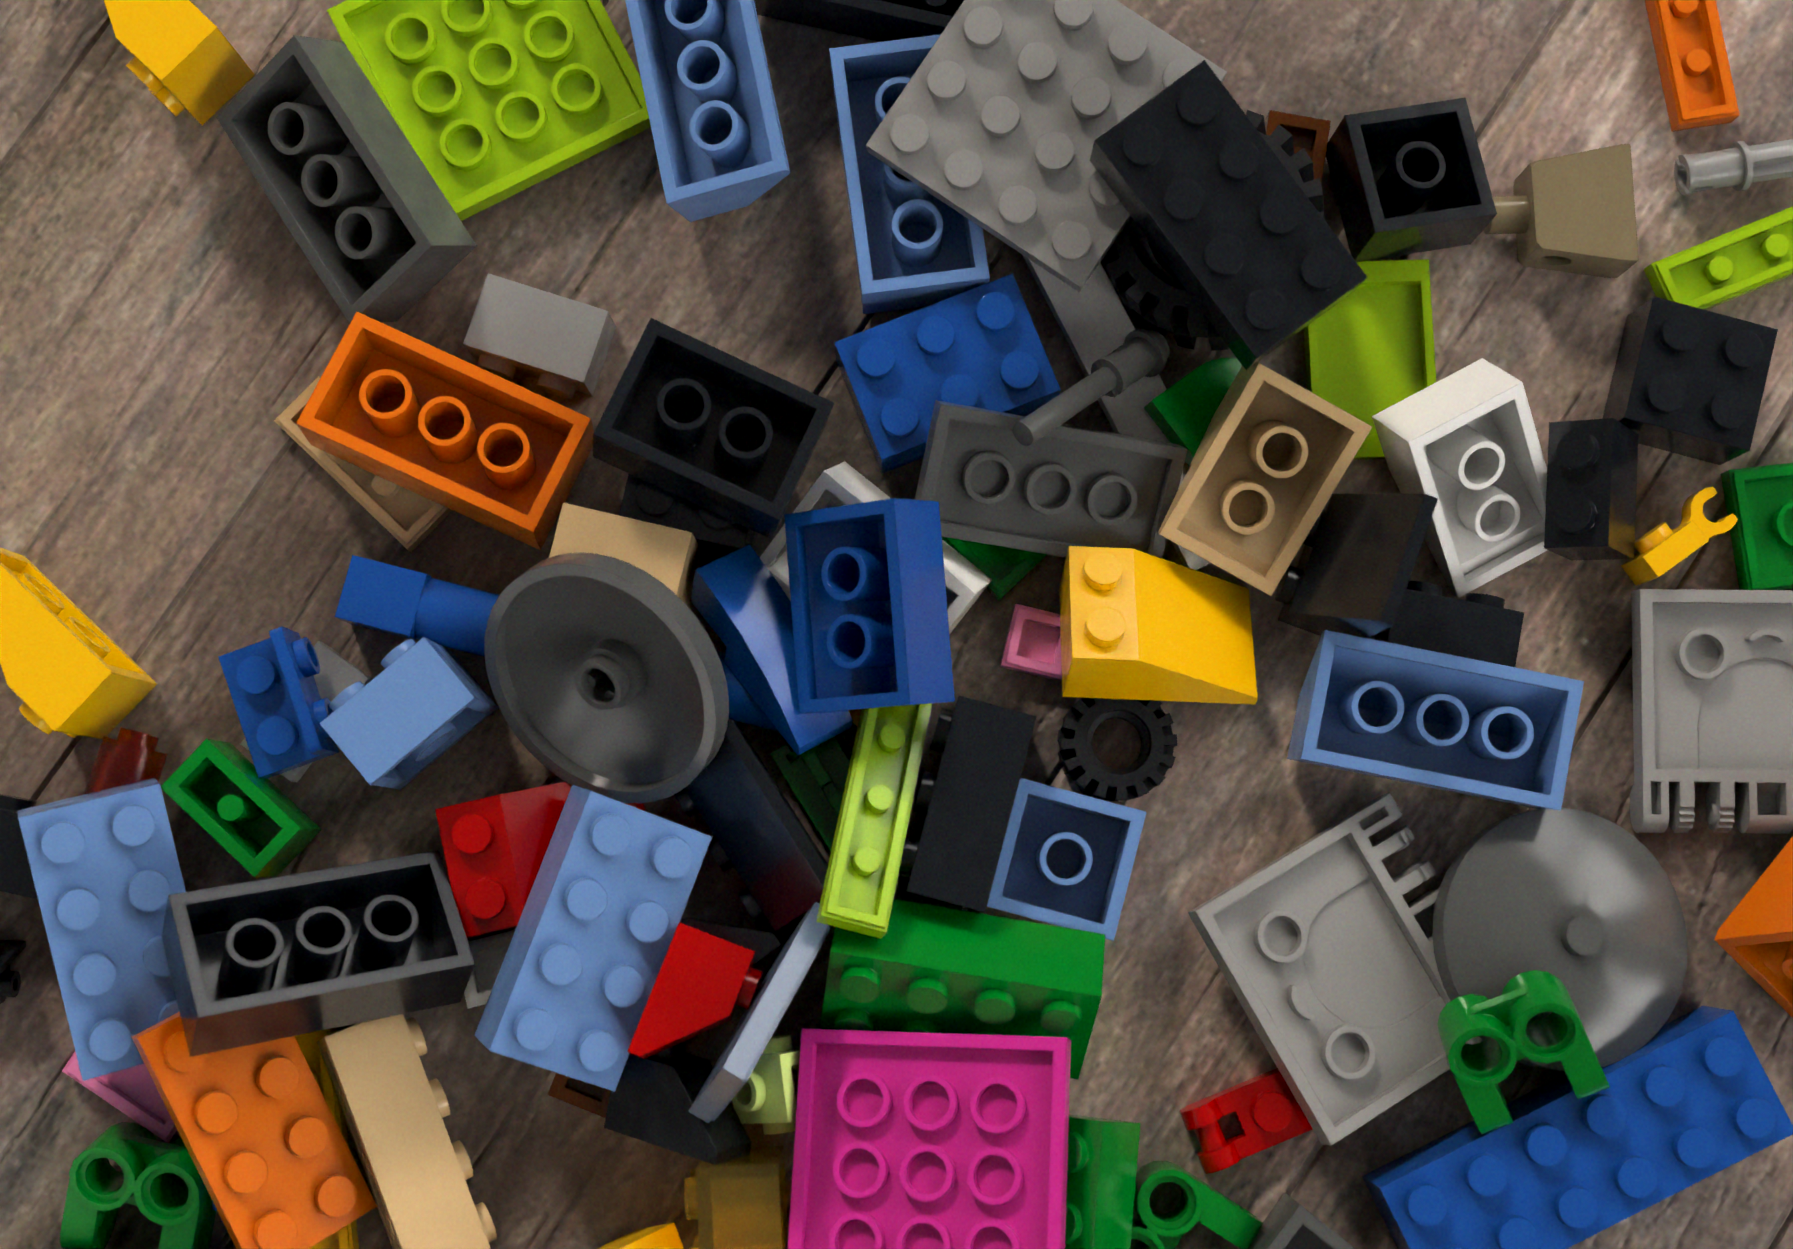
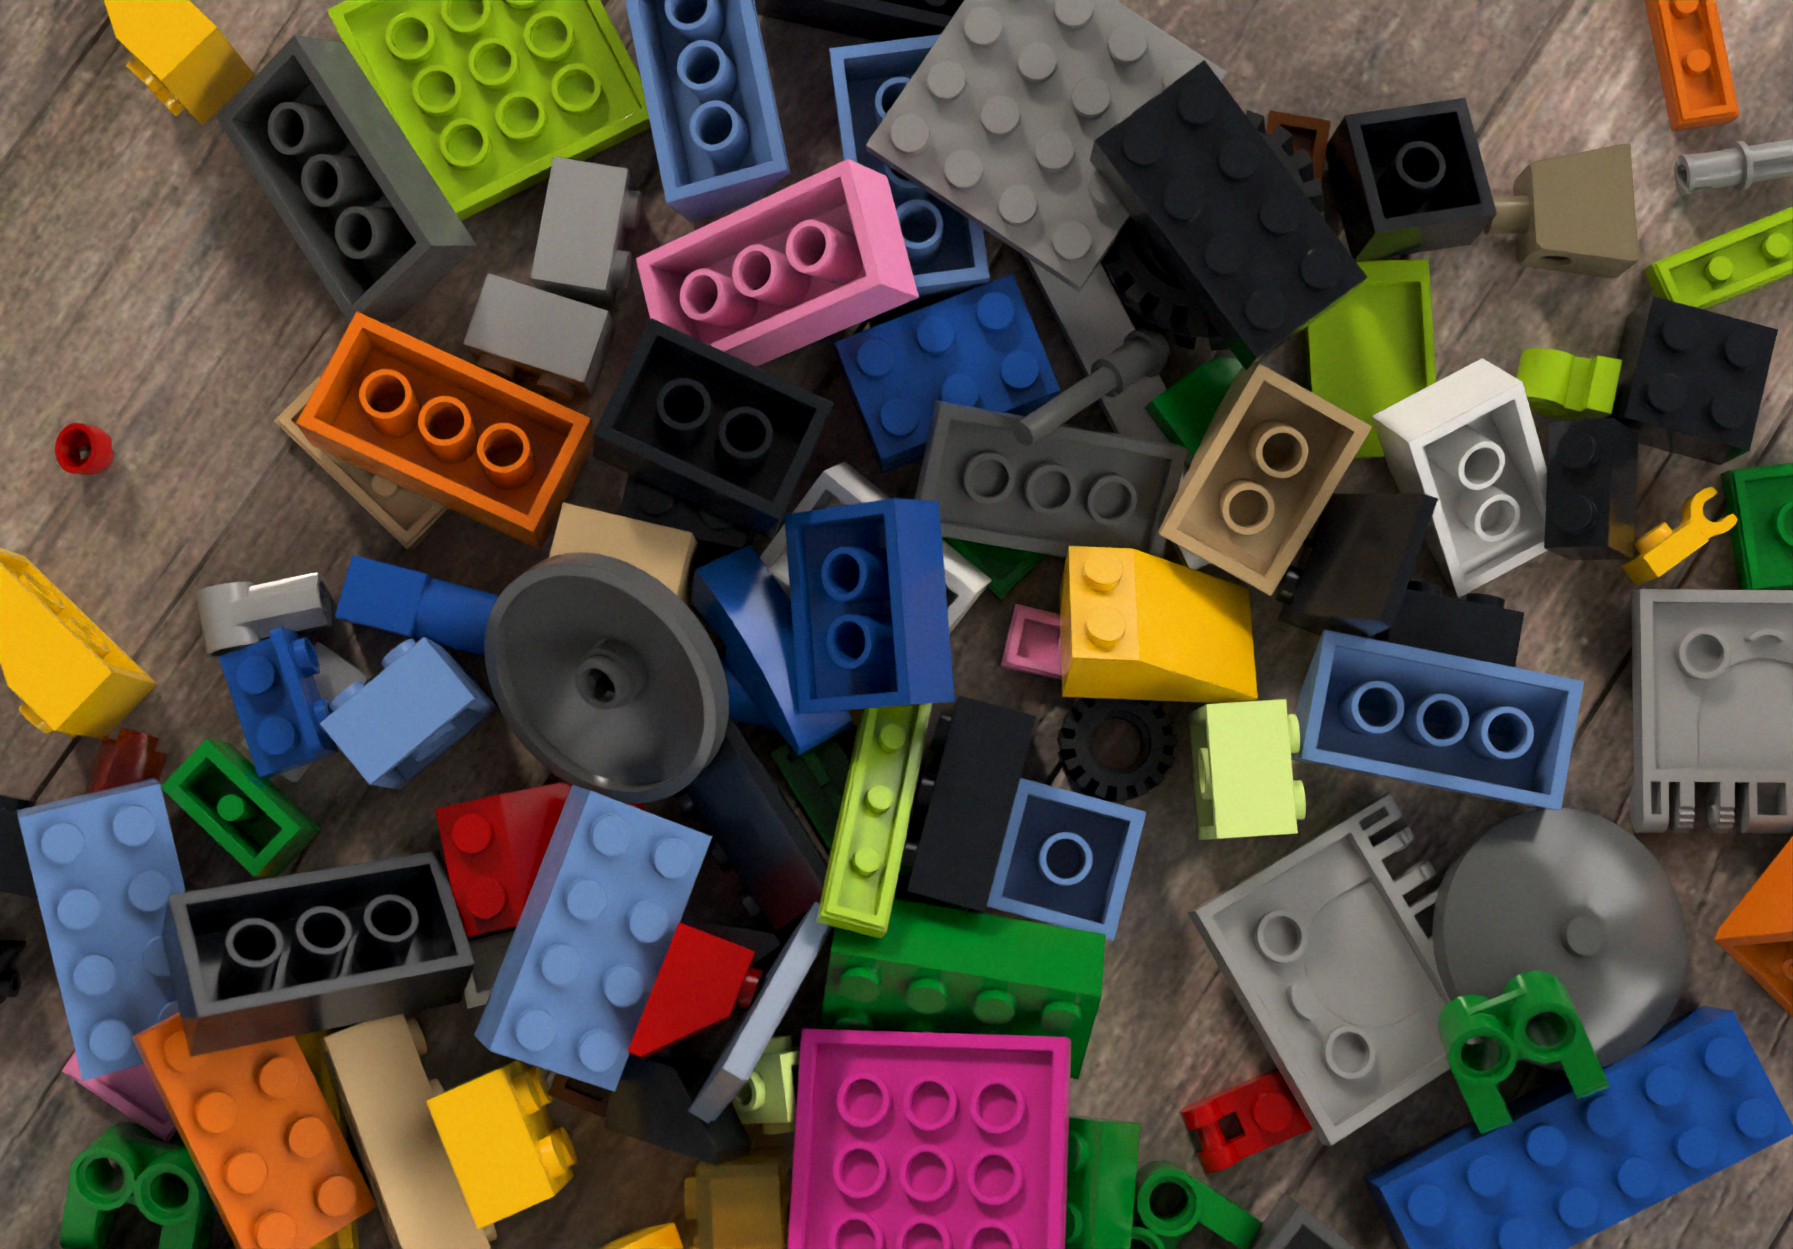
none -> red hinge [55,423,115,475]
none -> light grey piece [196,572,334,657]
none -> yellow brick [426,1060,577,1230]
none -> light grey brick [530,157,642,307]
none -> bright pink brick [636,159,919,367]
none -> yellowish green brick [1187,699,1306,840]
none -> lime leg [1516,348,1622,421]

